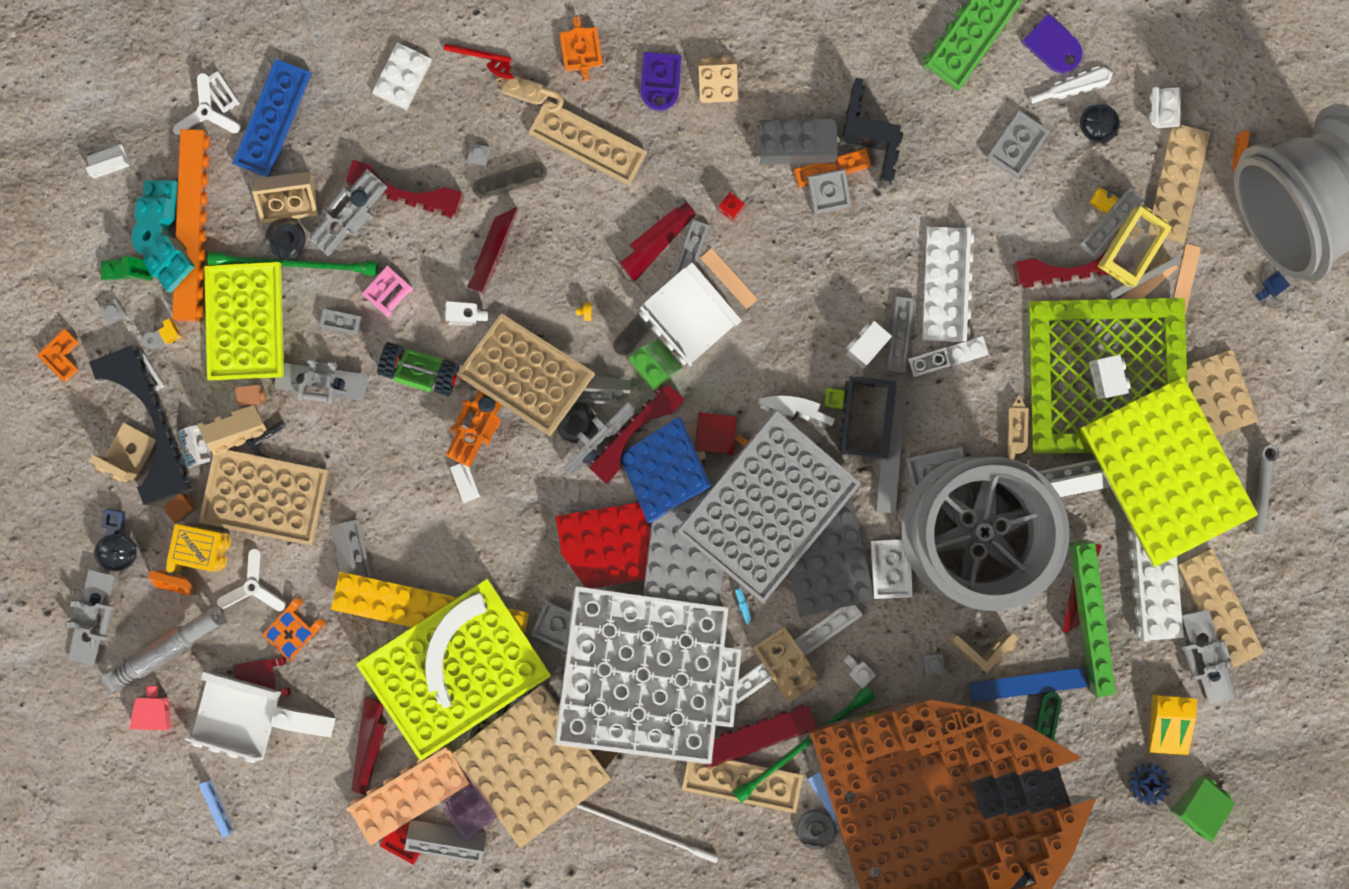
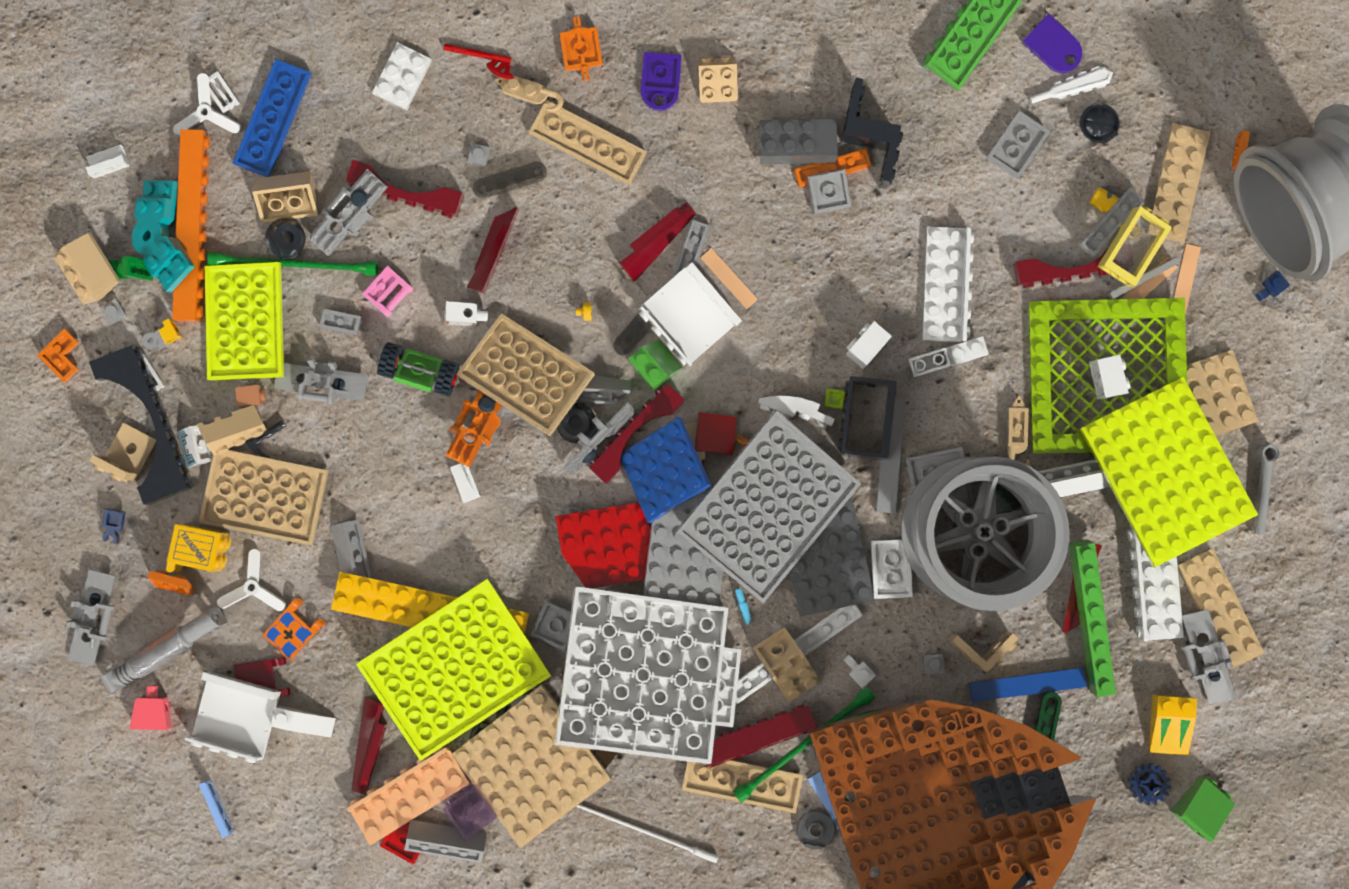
black piece [94,534,137,572] -> none
dark orange brick [162,493,197,523] -> none
white arch [426,591,487,709] -> none
red brick [718,192,745,222] -> none
light grey tile [886,296,914,374] -> none
white bracket [1149,87,1181,128] -> none
none -> tan slope [53,232,120,305]

